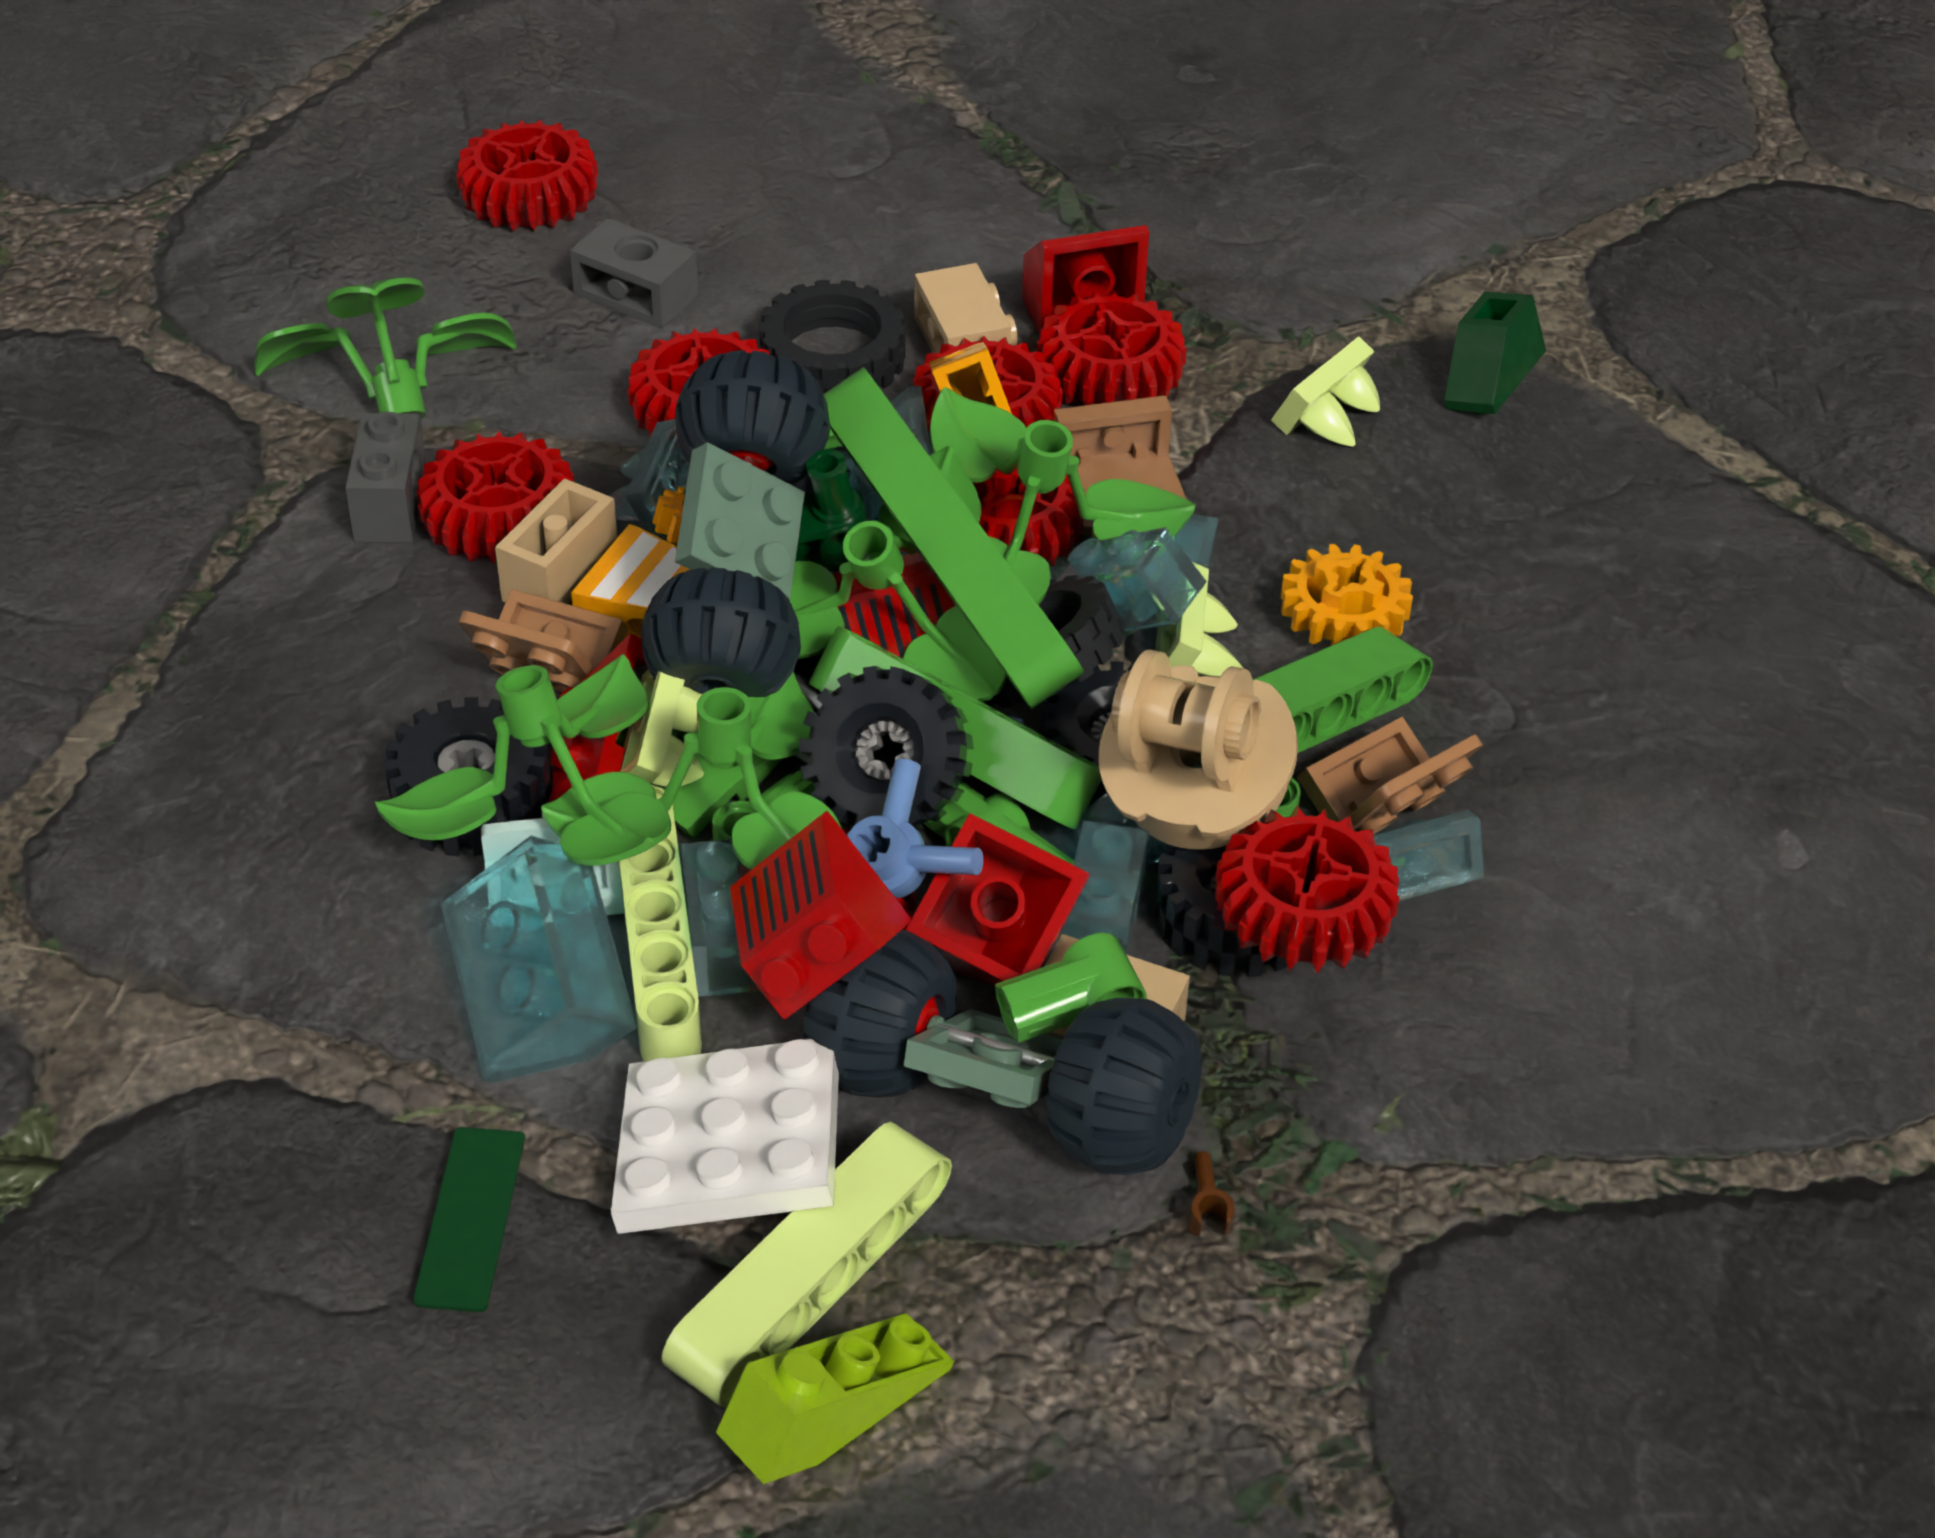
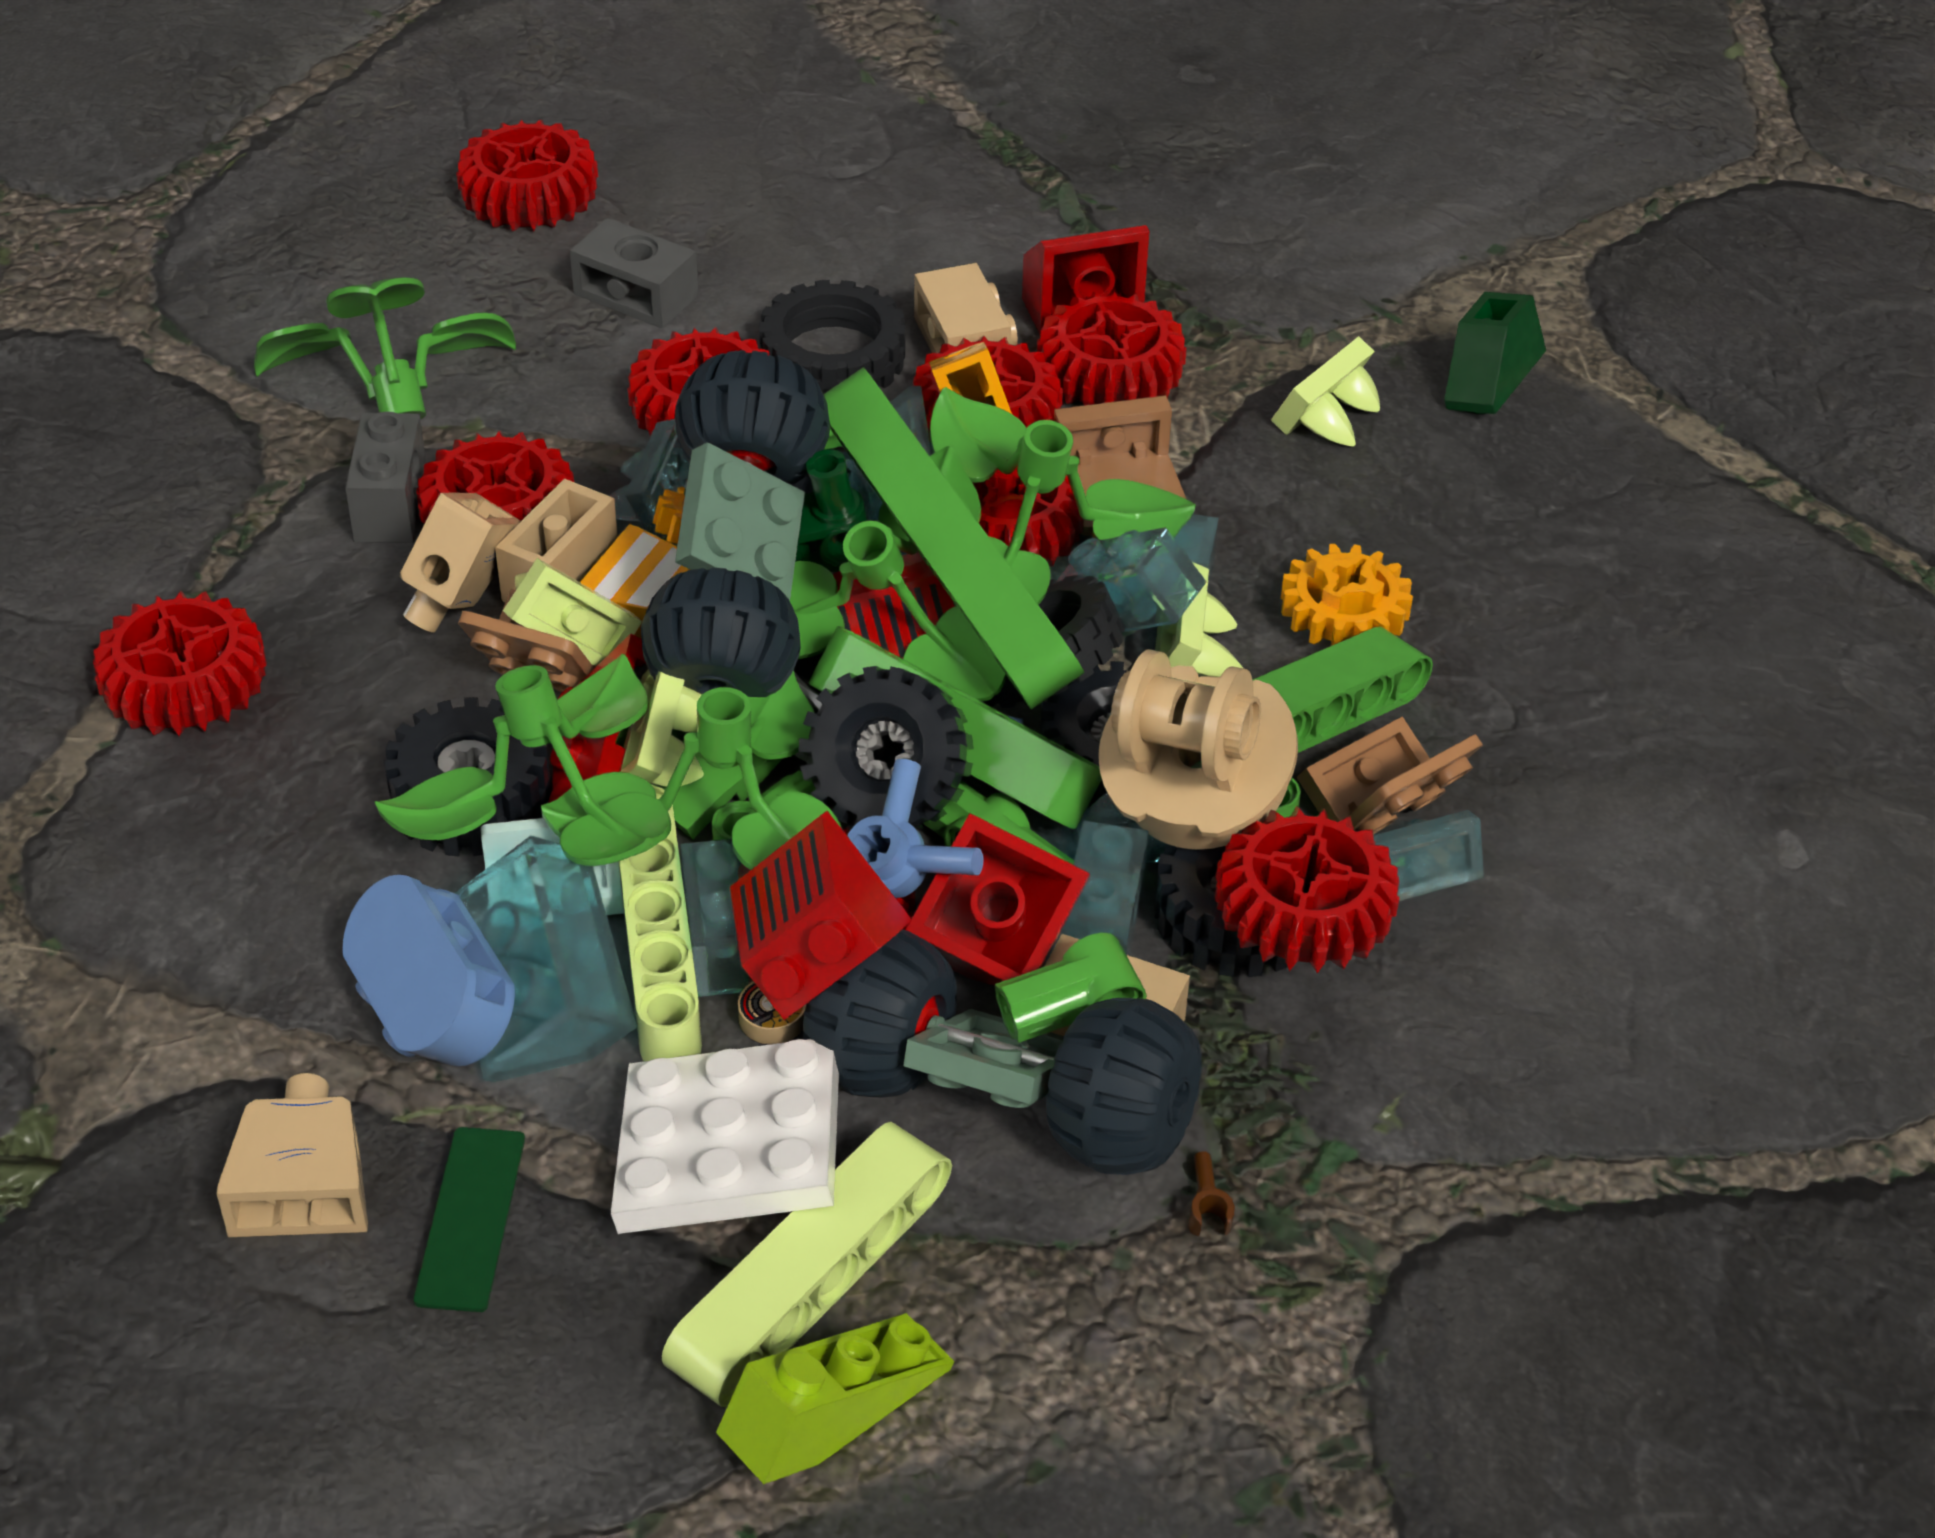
none -> red gear [93,591,267,737]
none -> tan torso [217,1073,368,1237]
none -> medium blue brick [343,875,515,1066]
none -> tan torso [400,493,521,633]
none -> yellowish green tile [503,558,642,666]
none -> tile [738,981,807,1045]

